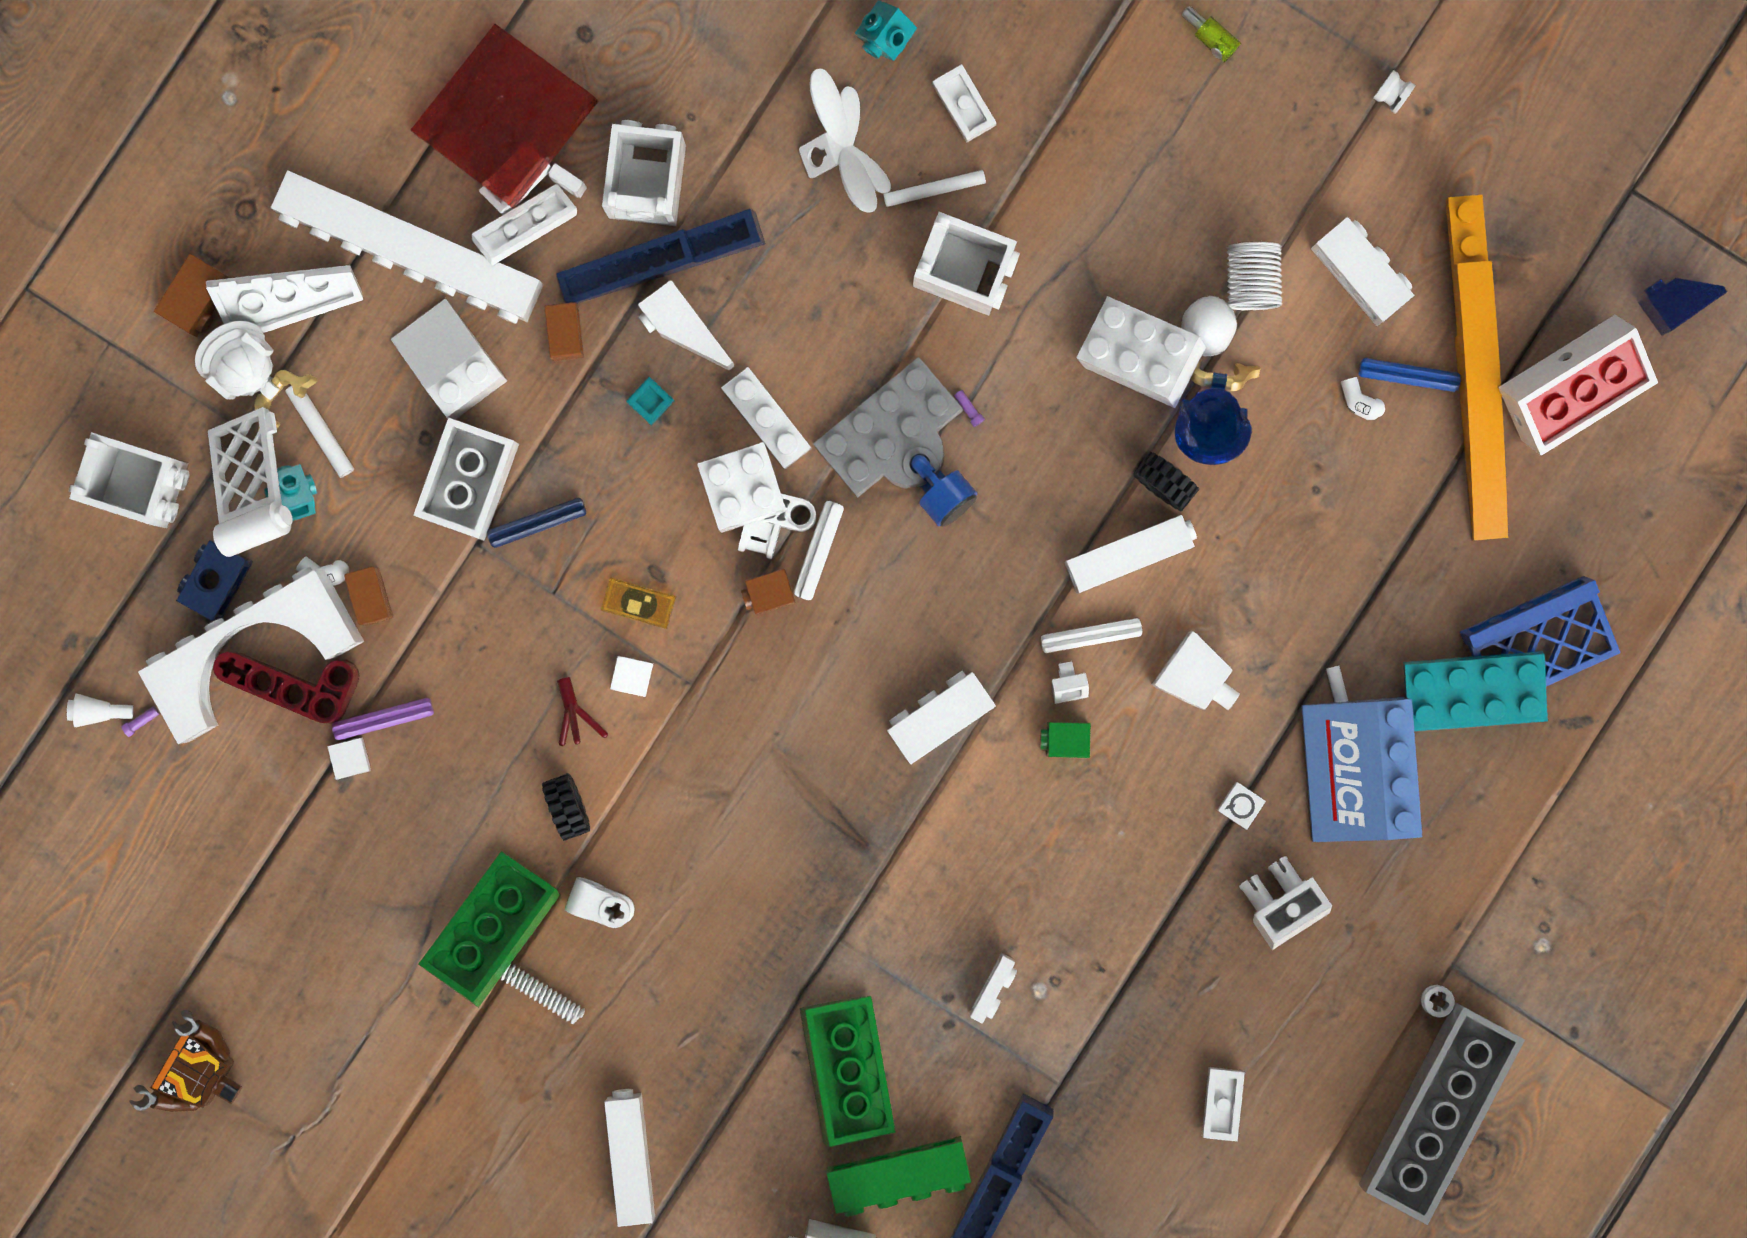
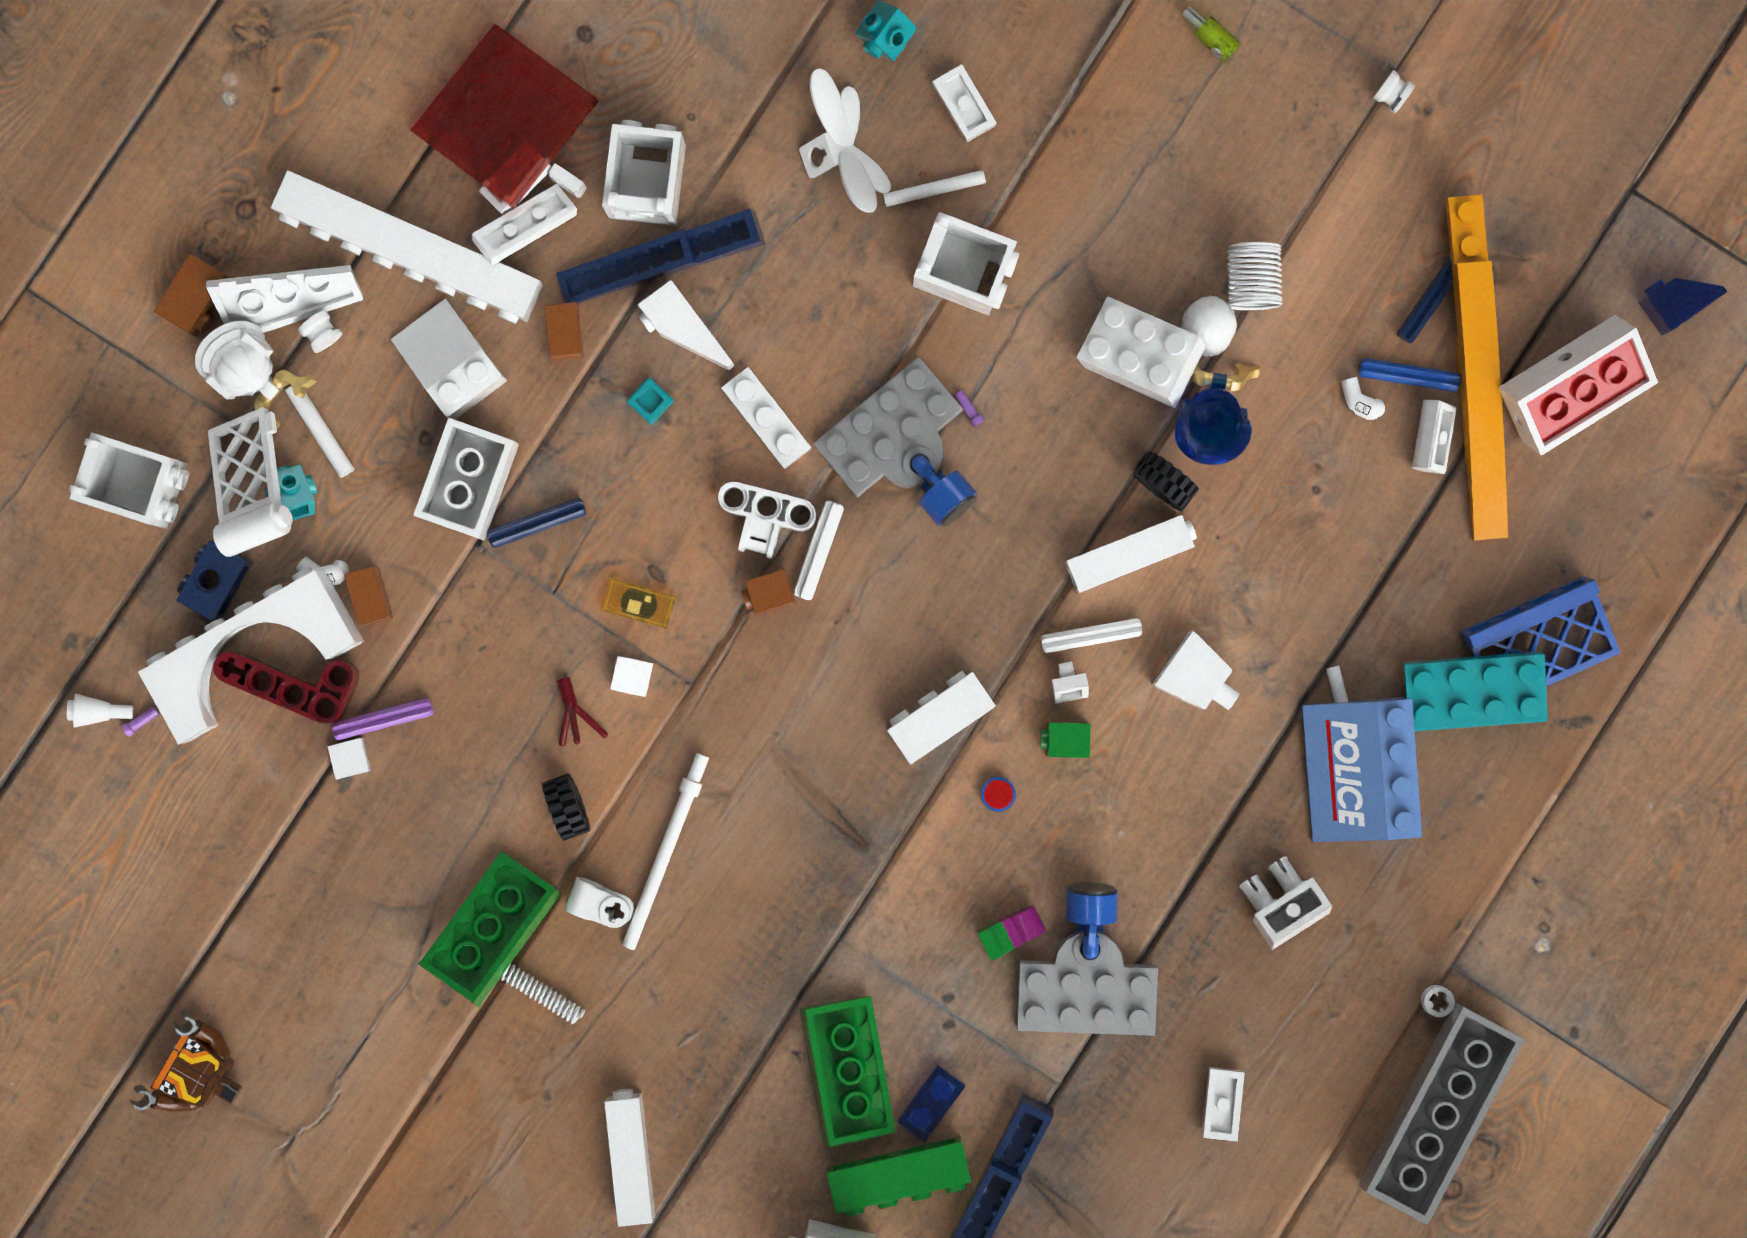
white brick [697,442,787,533] -> none
white plate [969,953,1017,1024] -> none
white tile [1217,782,1266,830] -> none
white brick [1311,217,1415,326] -> none
none -> white wheel [298,310,342,353]
none -> white bar [622,753,709,950]
none -> clear blue piece [897,1064,965,1142]
none -> leg [976,905,1046,962]
none -> red tile [981,777,1016,812]
none -> light grey plate [1017,882,1158,1036]
none -> dark blue axle [1397,256,1453,343]
none -> white brick [1412,400,1457,474]

